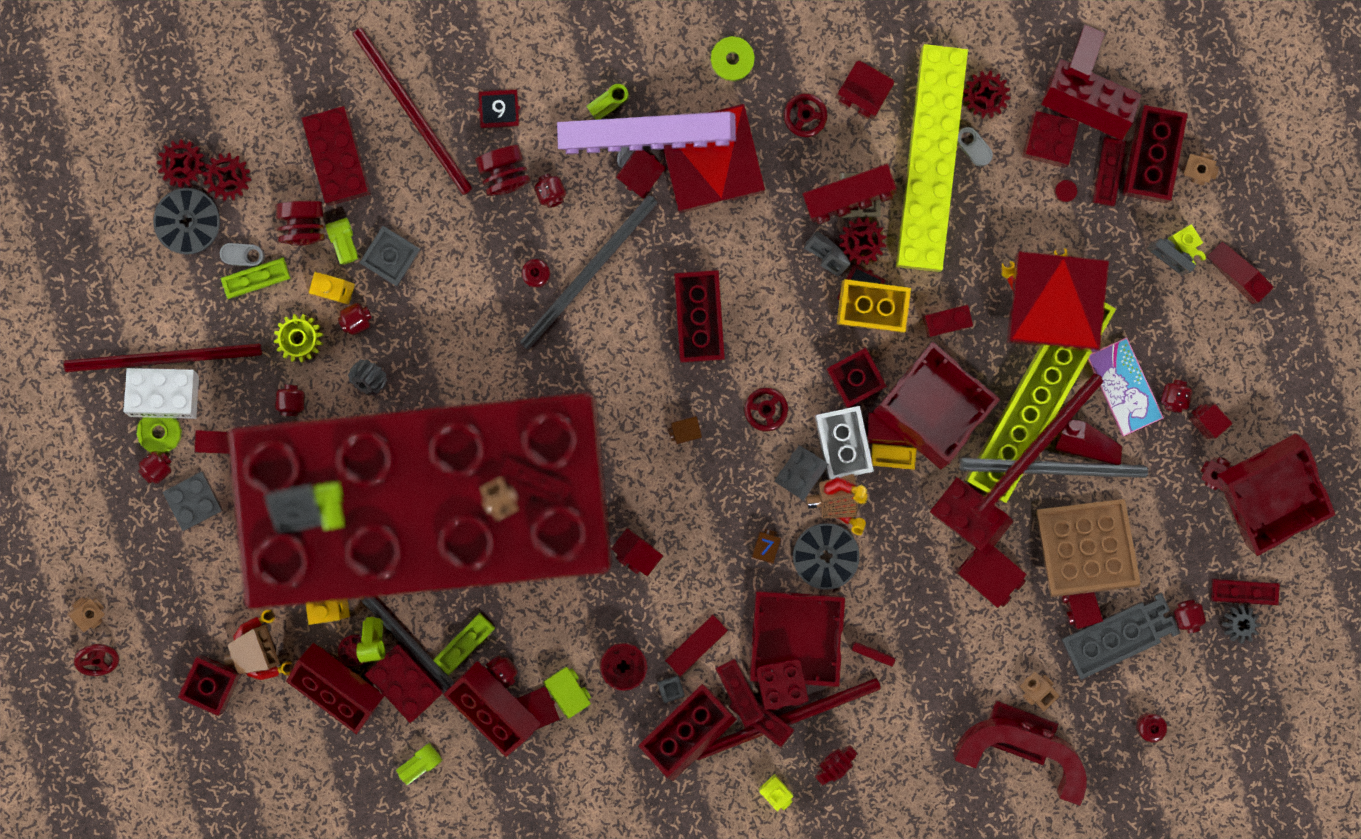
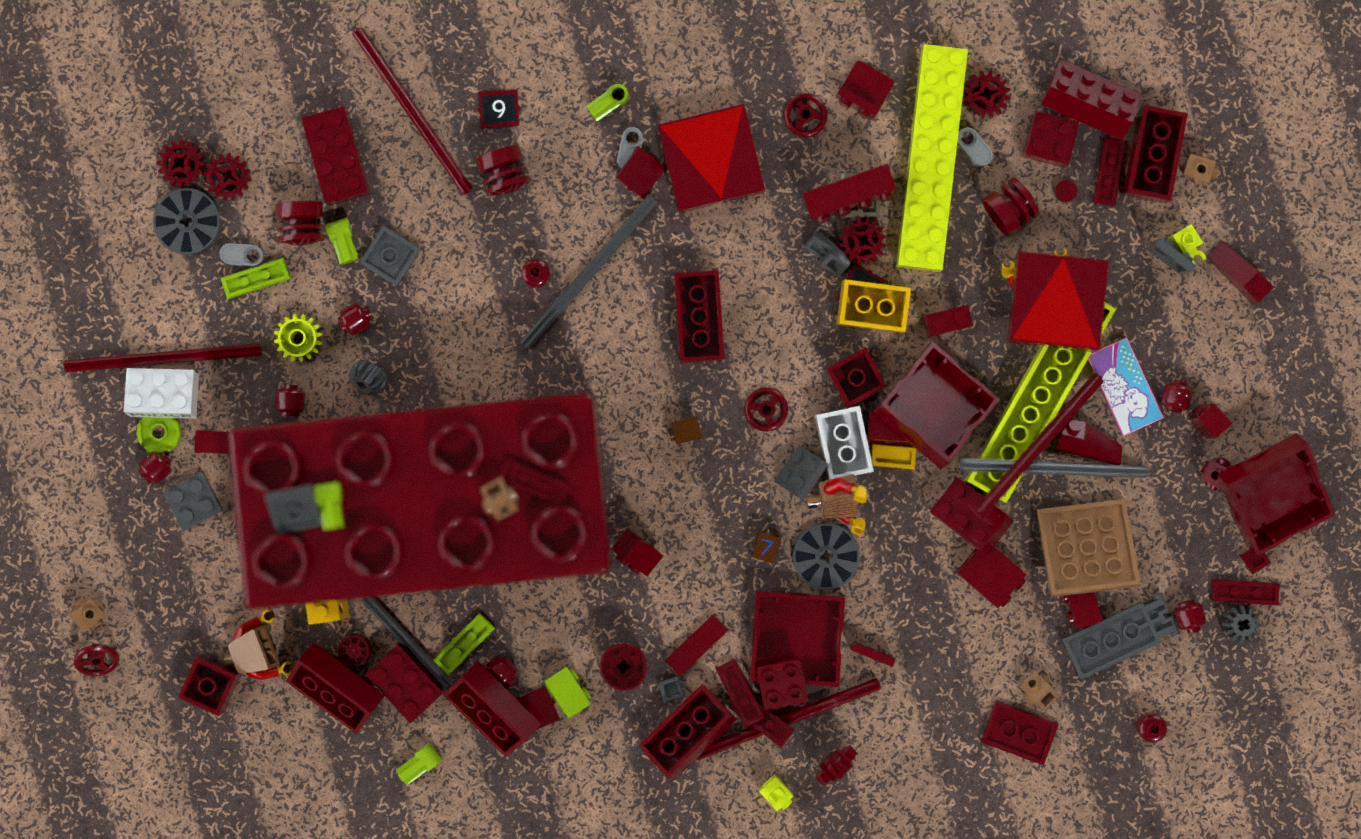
yellow torso [309,272,355,305] -> none
lime piece [357,617,385,663] -> none
dark red head [534,173,567,208] -> none
lavender brick [557,112,736,154] -> none
lime tile [711,36,755,82] -> none
dark red arch [953,718,1087,806] -> none
tile [1067,25,1105,81] -> none
none -> dark red wheel [981,177,1040,237]
none -> dark red tile [1239,549,1271,574]

